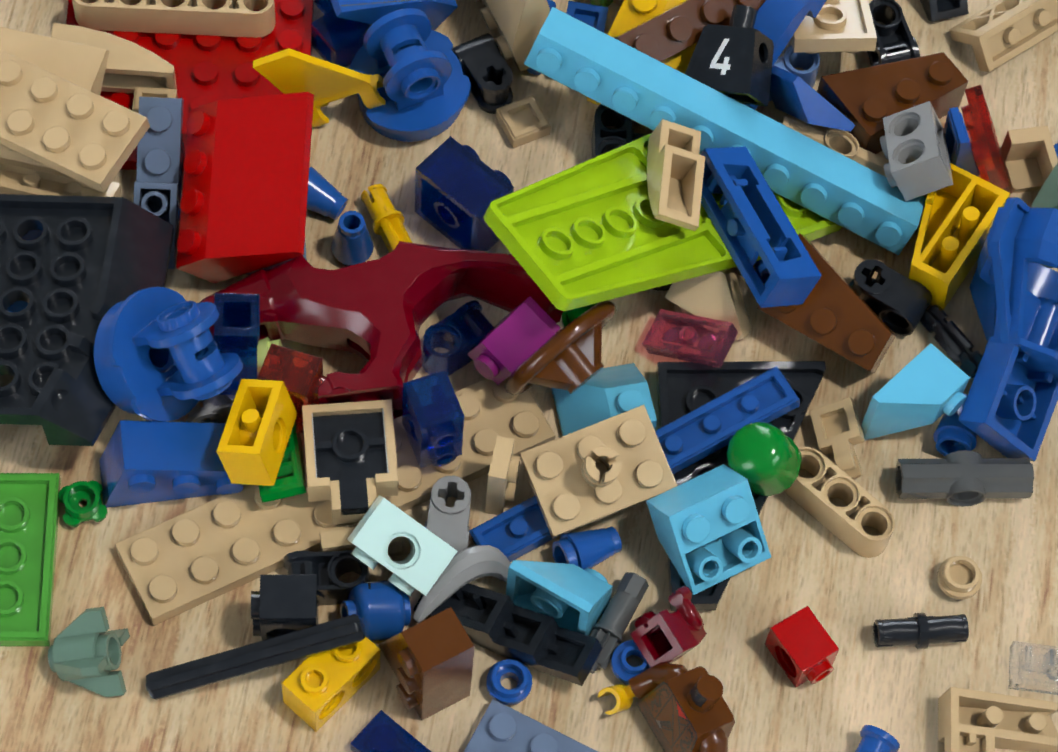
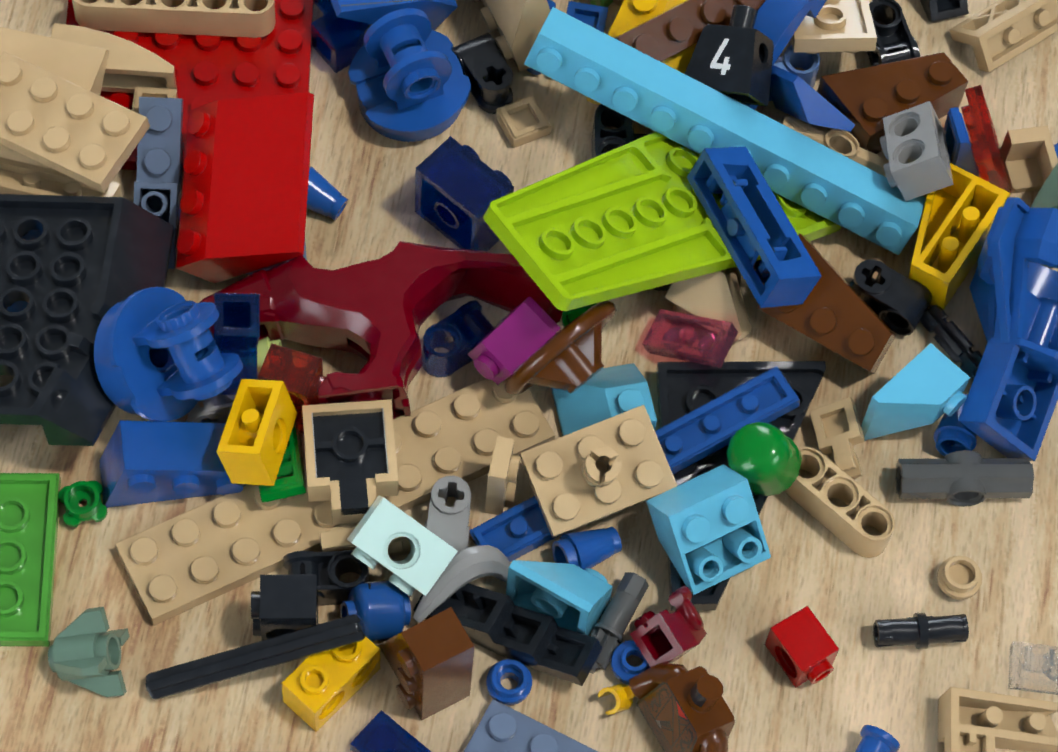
yellow flag [253,48,386,127] -> none
blue cone [331,211,374,266] -> none
yellow axle [361,184,412,253] -> none
clear blue brick [402,370,464,468] -> none
tan slope [647,119,705,231] -> none

